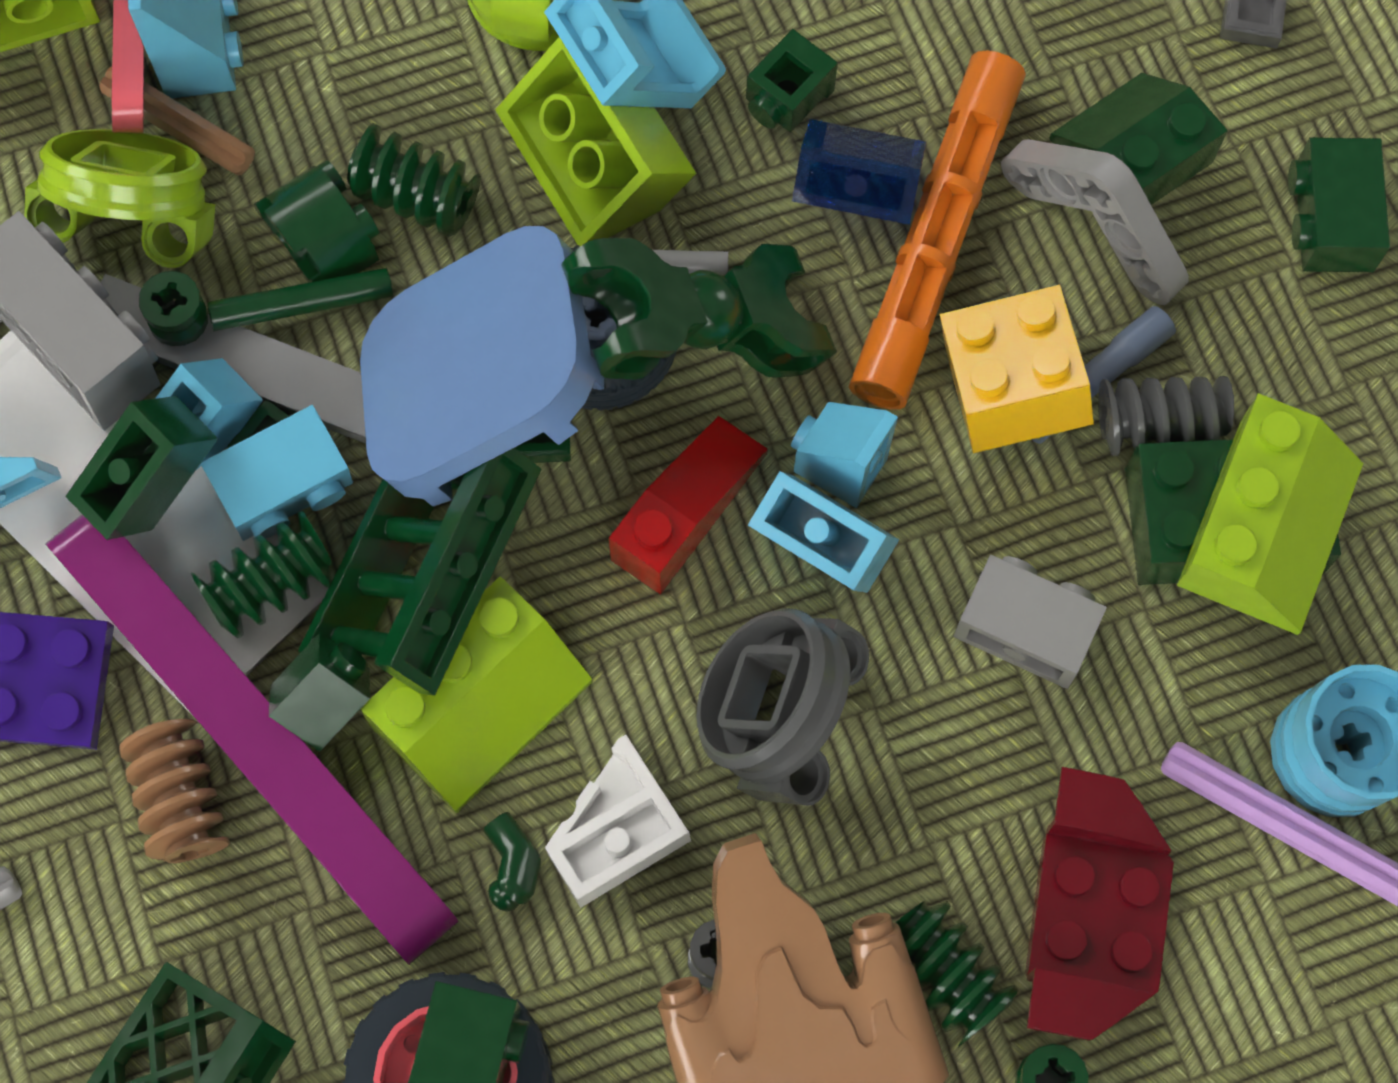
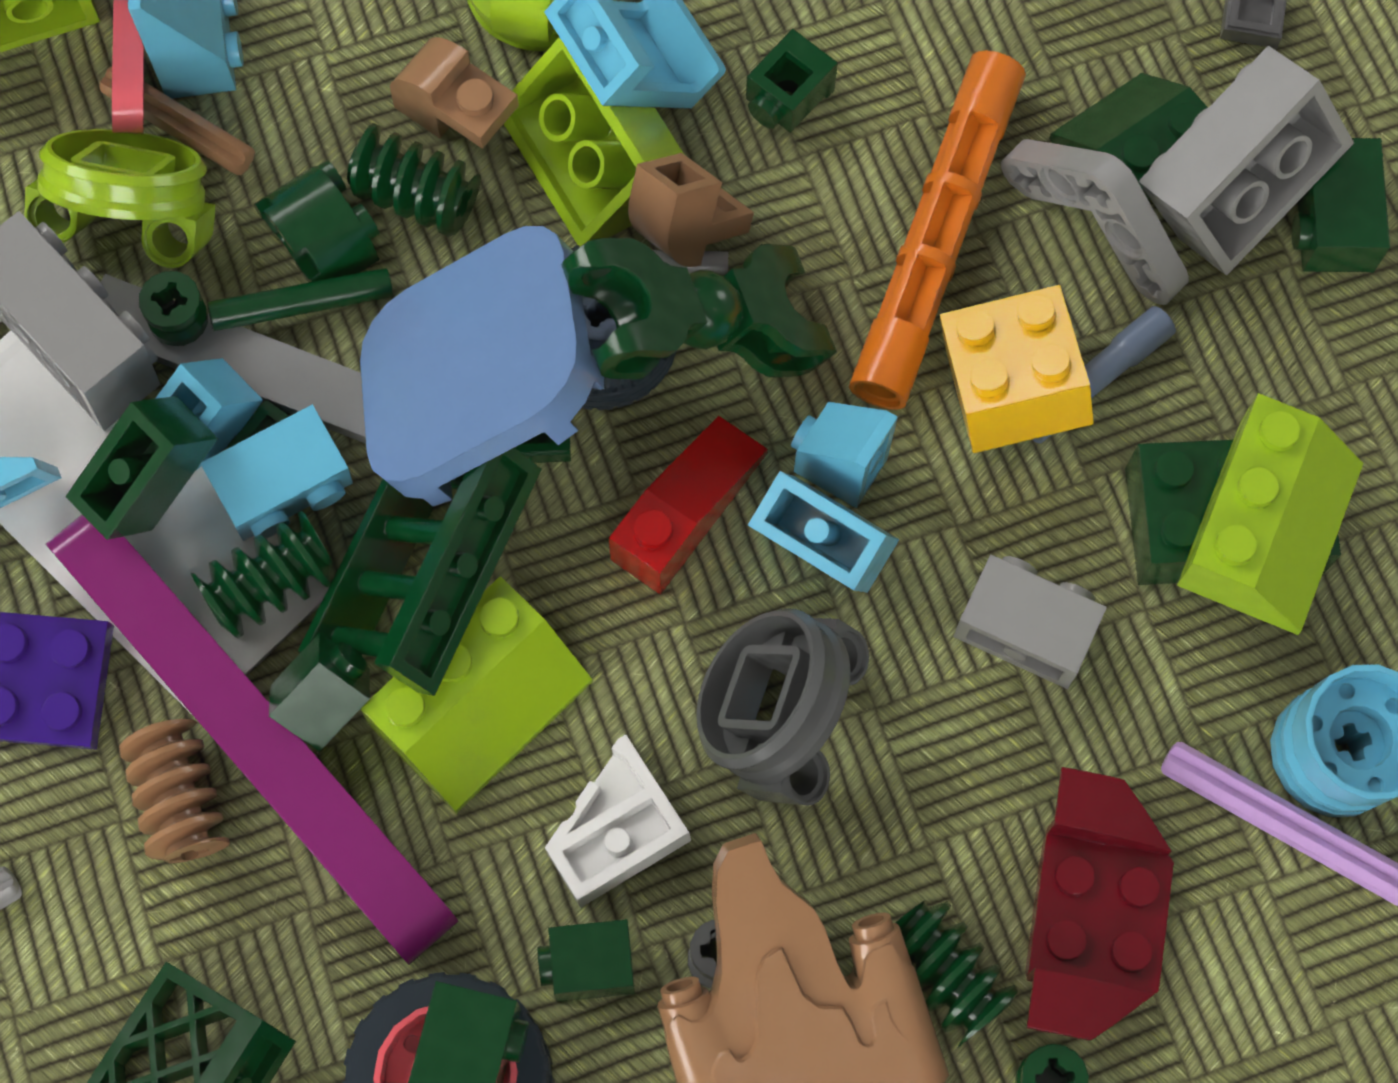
dark green arm [483,812,541,912] -> none
clear blue brick [792,119,926,225] -> none
dark grey piece [1098,376,1234,456] -> none
none -> medium nougat brick [390,37,519,149]
none -> dark green brick [537,919,635,1002]
none -> medium nougat brick [628,153,754,267]
none -> light grey brick [1138,46,1354,276]

